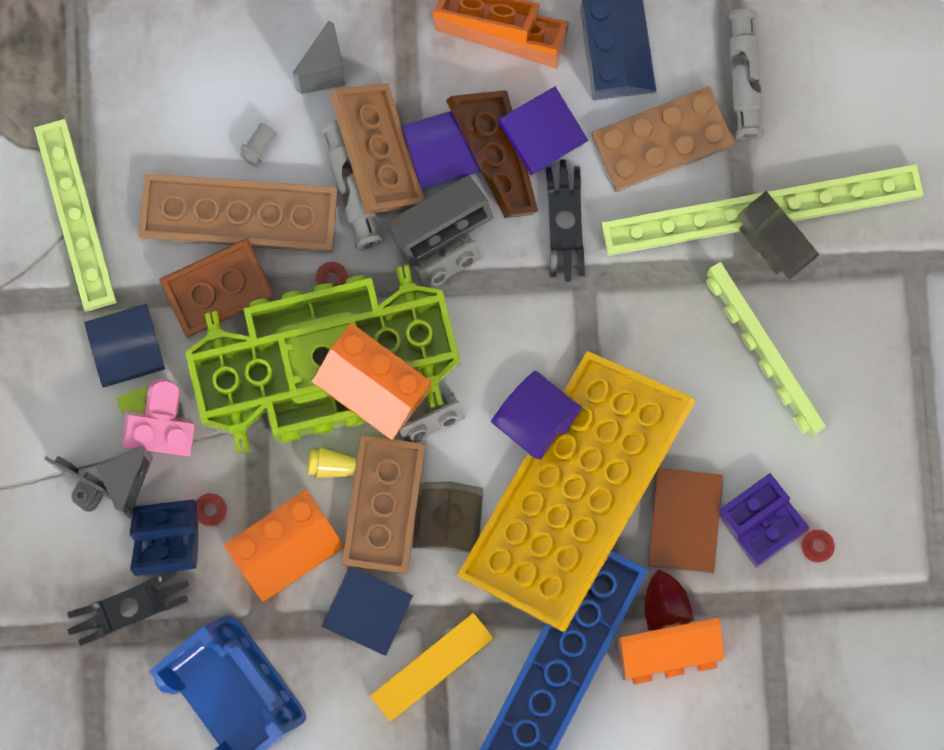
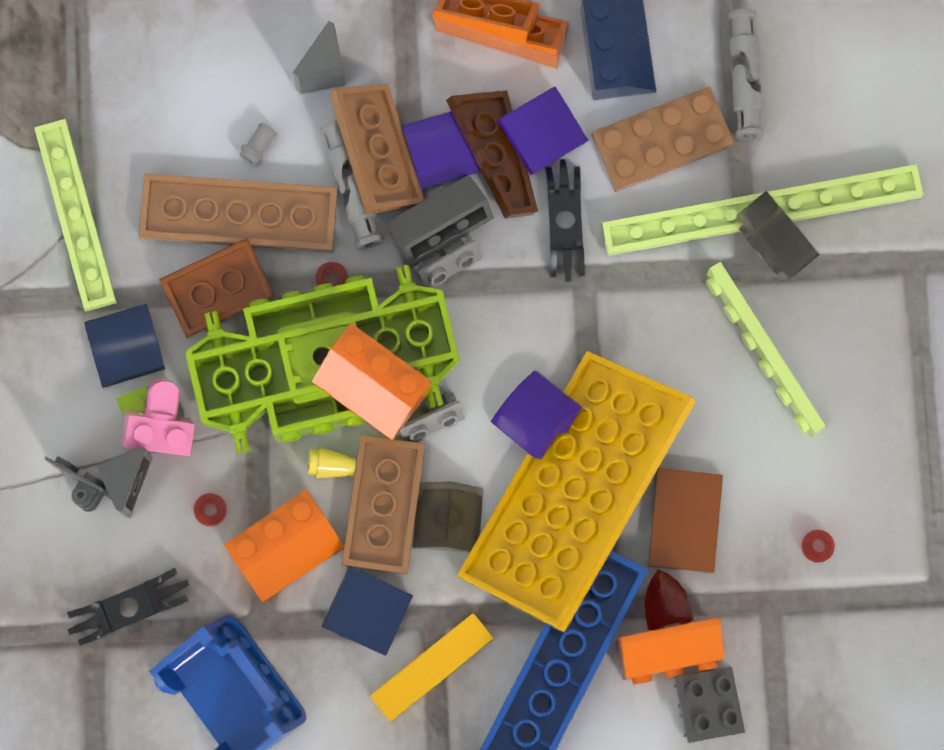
dark blue slope [129,499,199,576] -> none
dark purple slope [718,473,810,568] -> none
none -> dark grey hinge [674,667,745,743]

